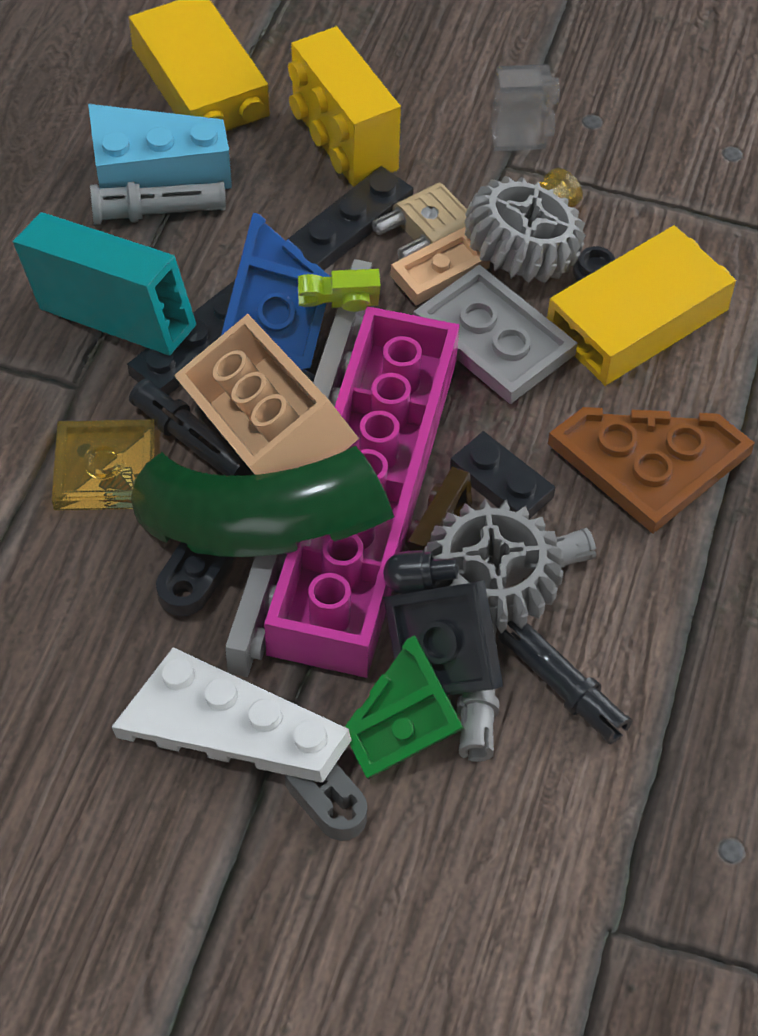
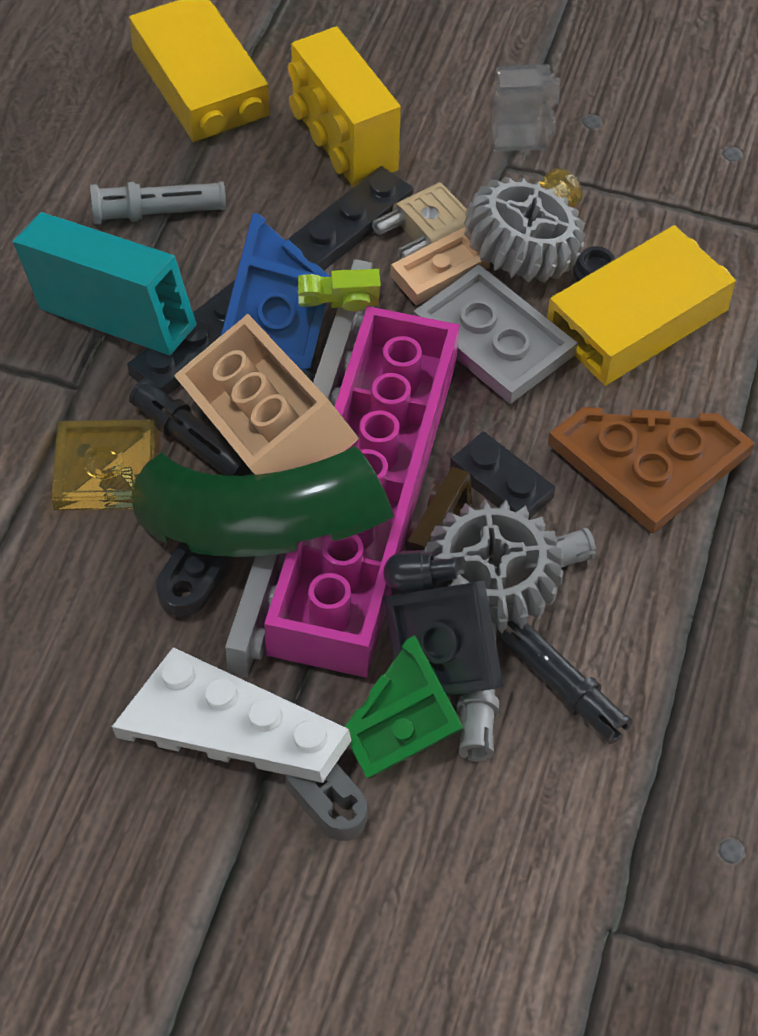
medium azure wedge [88,104,232,189] -> none

